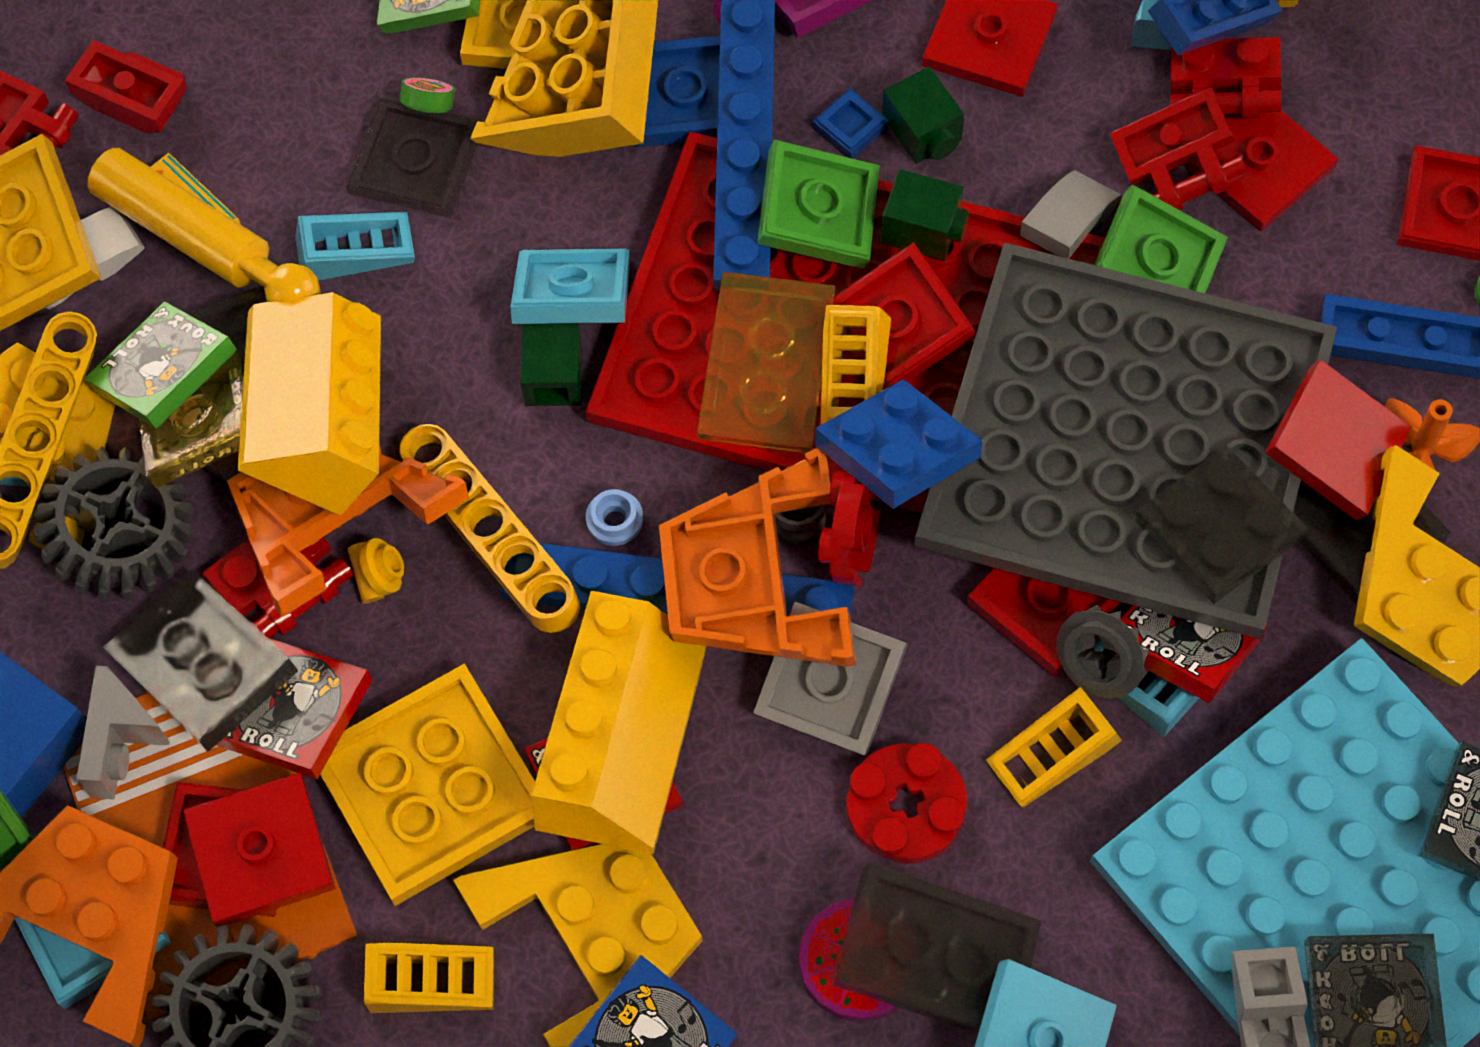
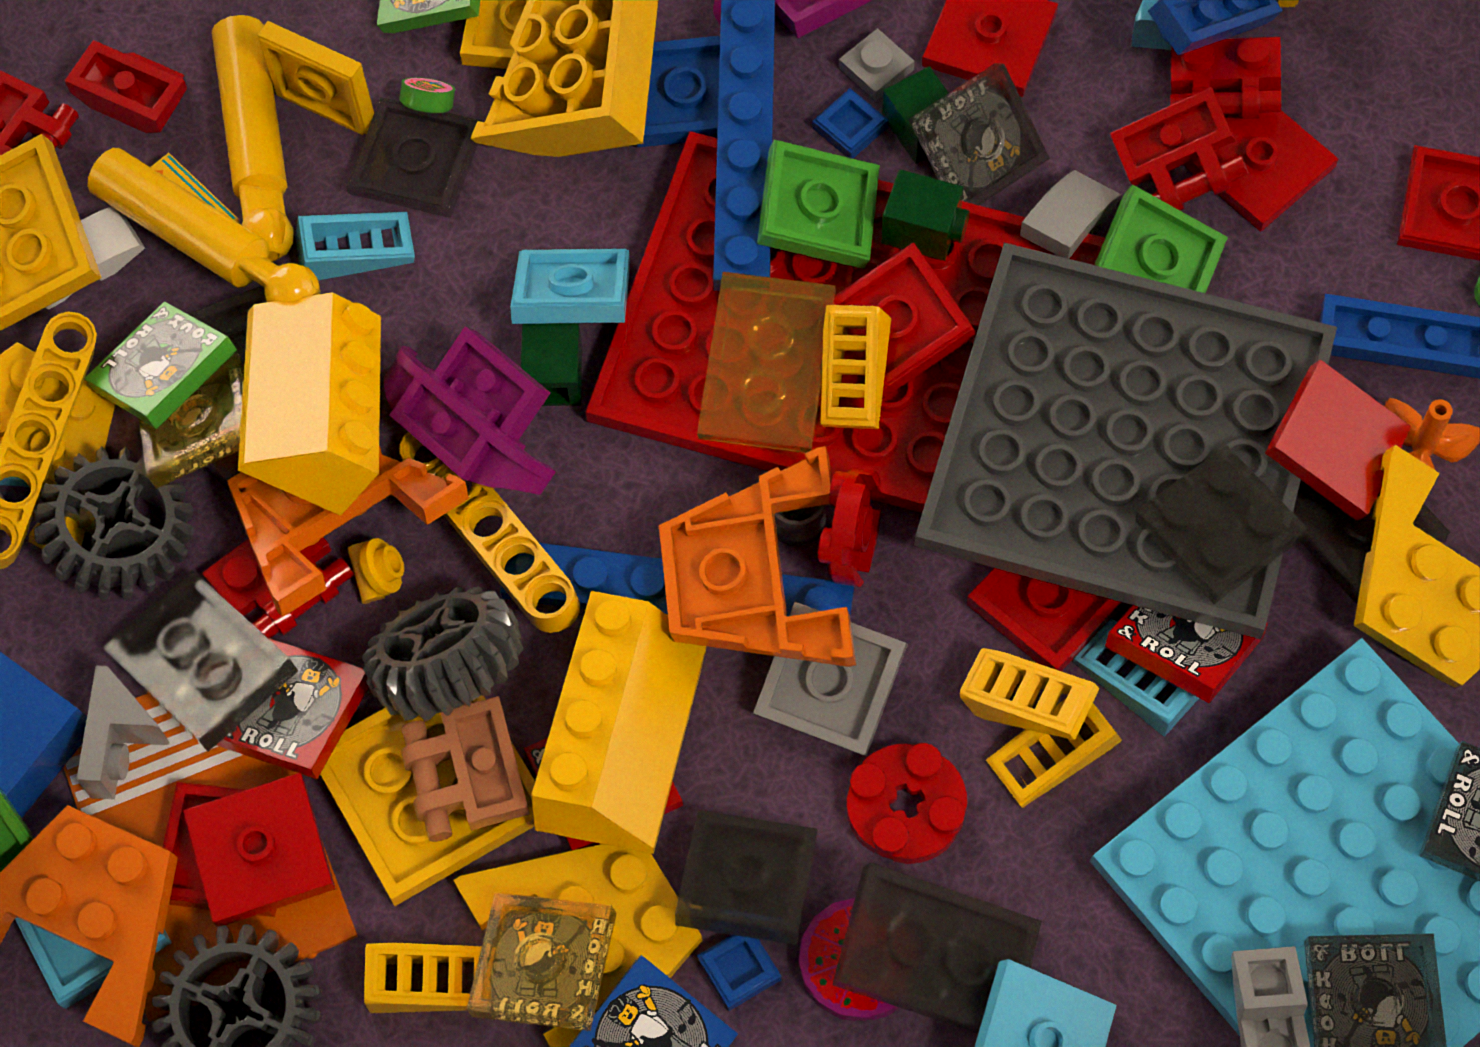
light blue plate [586,489,643,546] -> none
blue plate [815,379,982,509] -> none
dark grey gear [1057,605,1149,698] -> none
none -> yellow piece [212,15,294,261]
none -> yellow tile [258,21,376,135]
none -> dark grey gear [362,587,524,721]
none -> magenta plate [384,327,556,495]
none -> nougat plate [401,696,530,842]
none -> clear yellow tile [466,893,617,1031]
none -> clear smoke plate [675,810,818,945]
none -> blue tile [697,925,782,1011]
none -> light grey plate [839,28,915,101]
none -> clear smoke tile [908,63,1050,205]
none -> yellow slope [960,648,1099,740]

